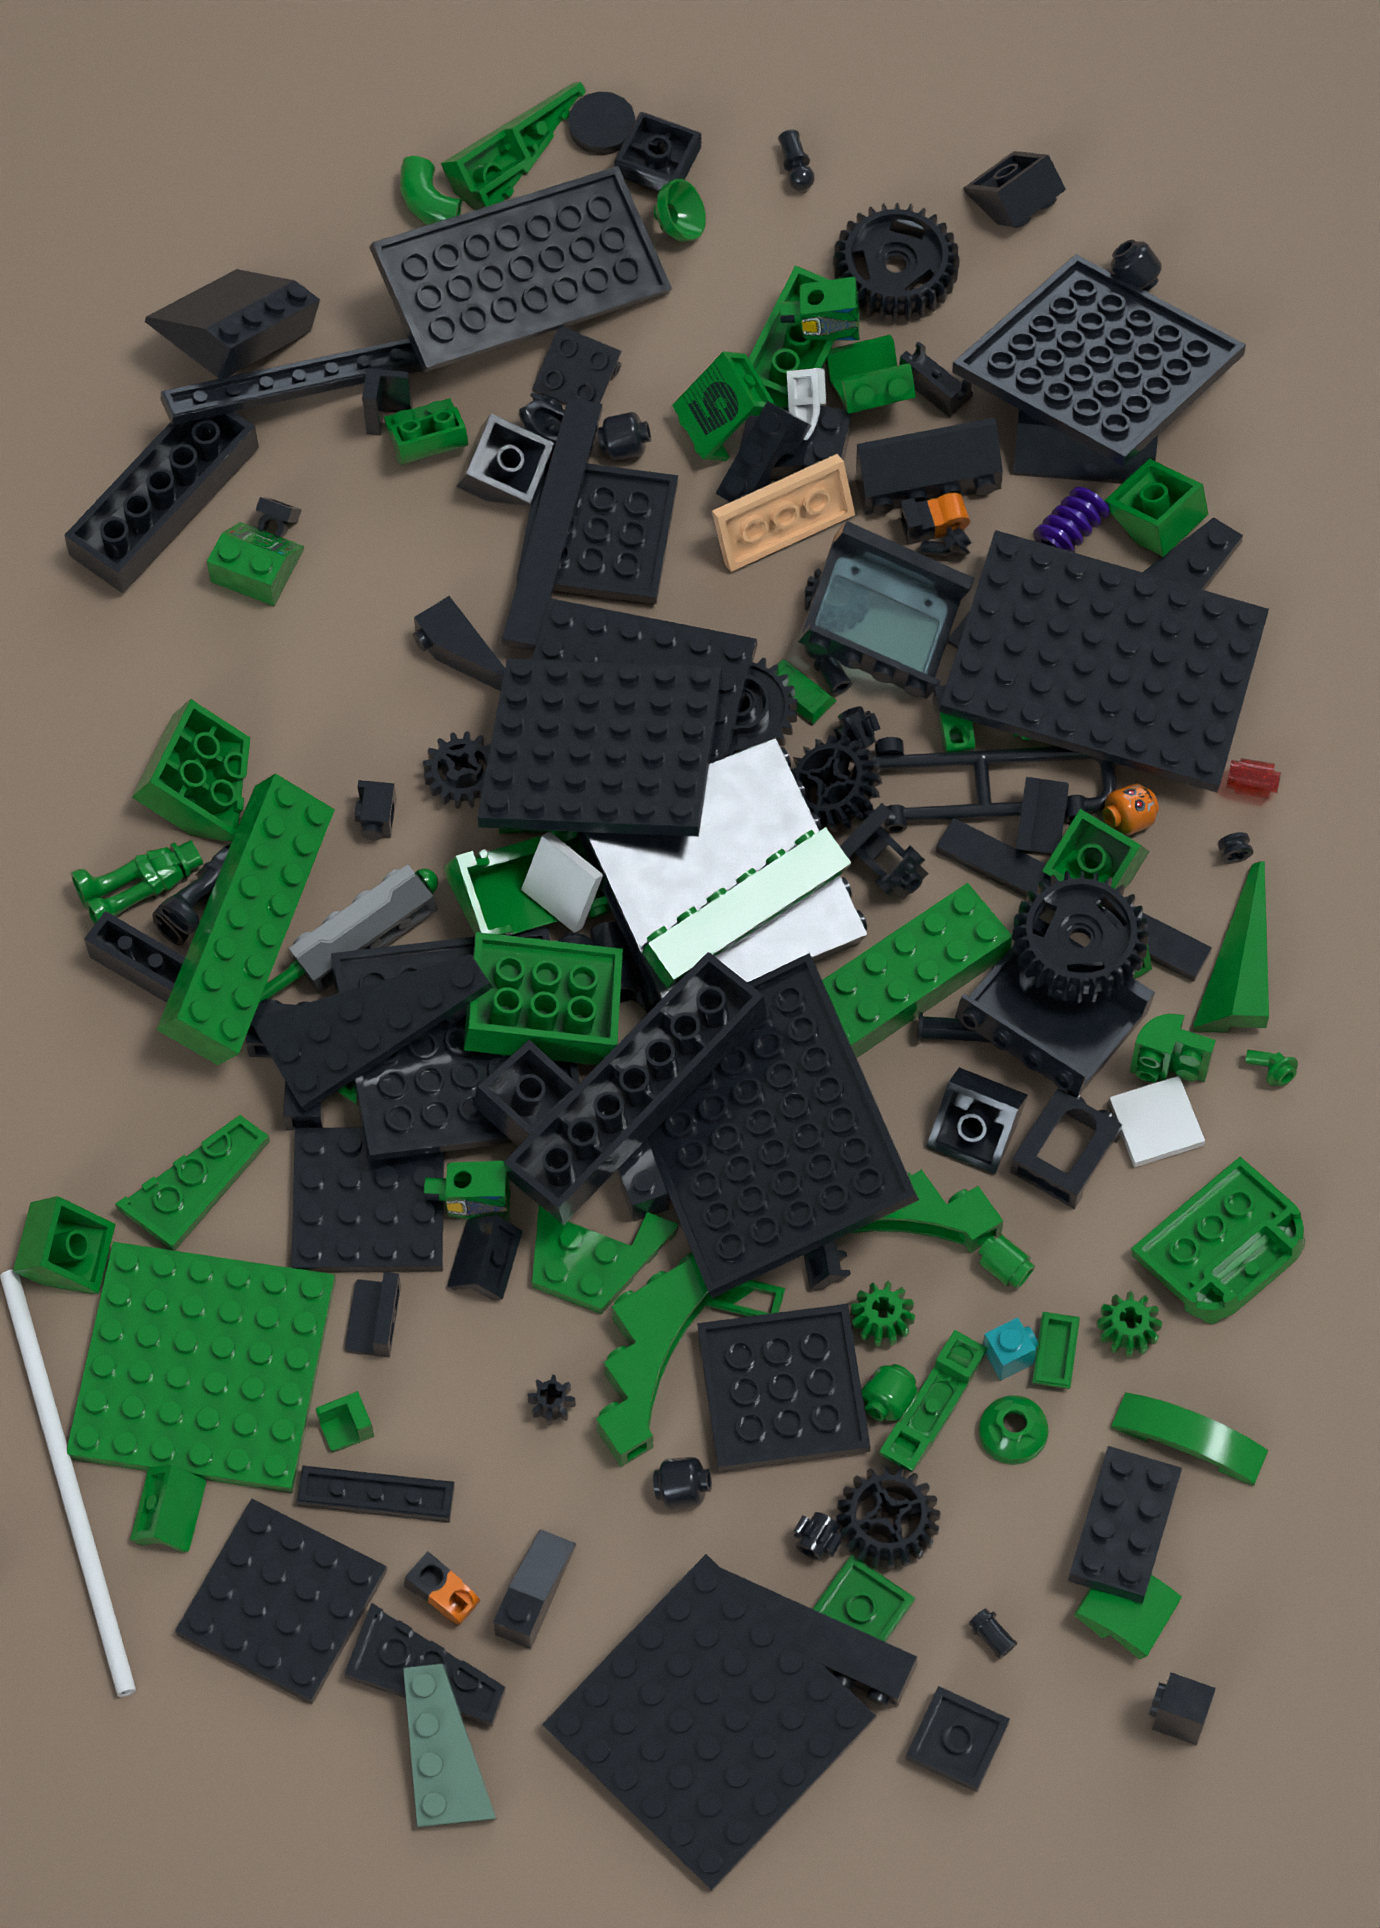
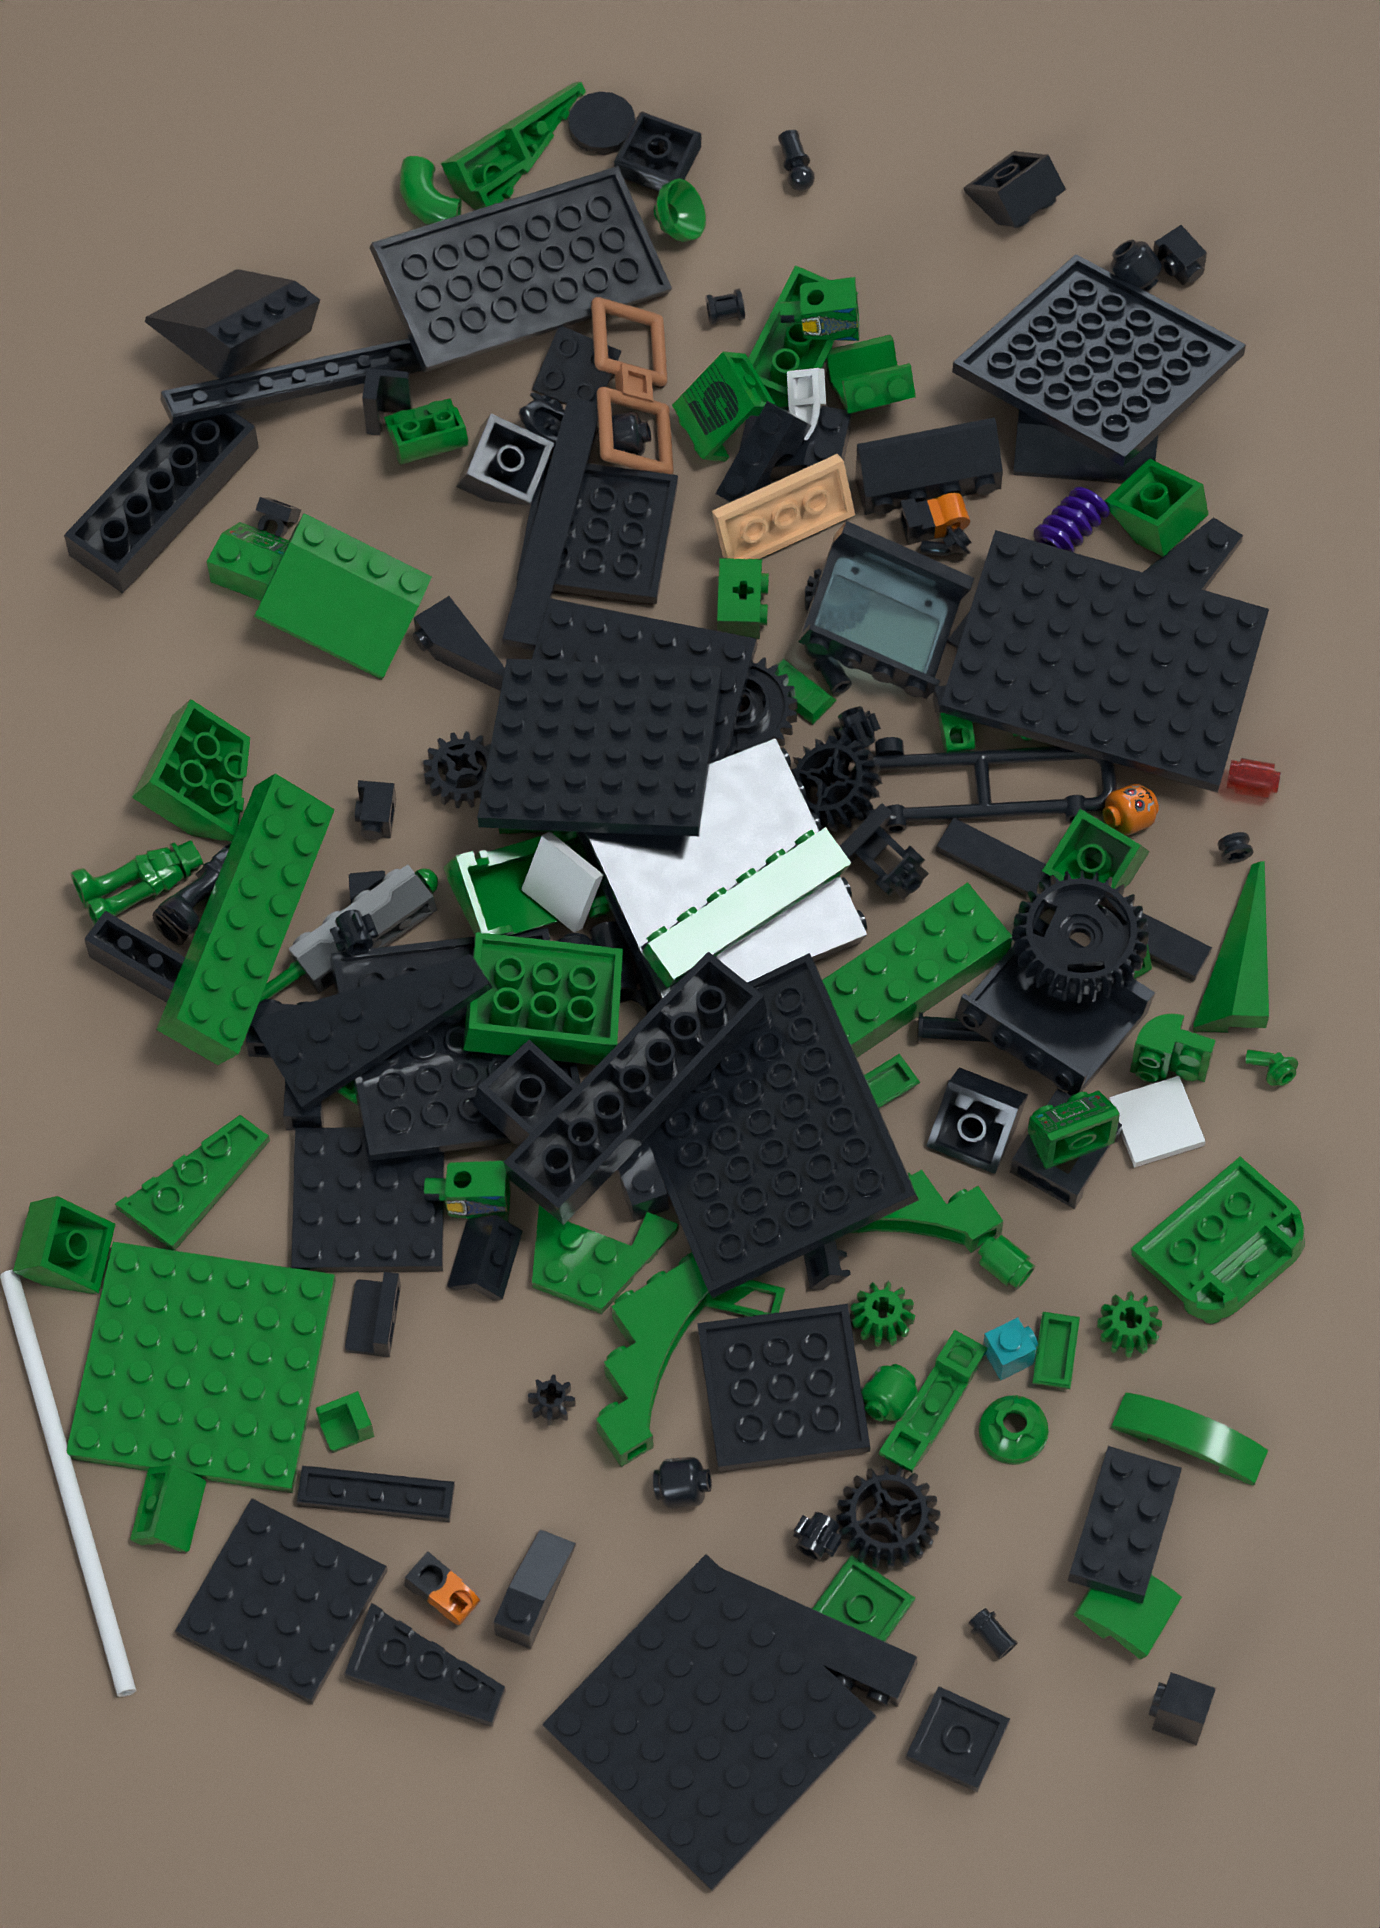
sand green wing [403,1664,497,1828] -> none
black gear [833,202,960,322] -> none
black hinge [899,342,973,418] -> none
black panel [1016,777,1069,854] -> none
none -> green slope [254,513,432,680]
none -> black gear [330,910,379,956]
none -> black slope [348,870,385,904]
none -> nougat bar [591,297,674,474]
none -> black bush [705,289,745,325]
none -> green brick [717,558,769,639]
none -> green tile [865,1053,920,1108]
none -> green slope [1027,1090,1120,1169]
none -> black brick [1153,225,1207,285]

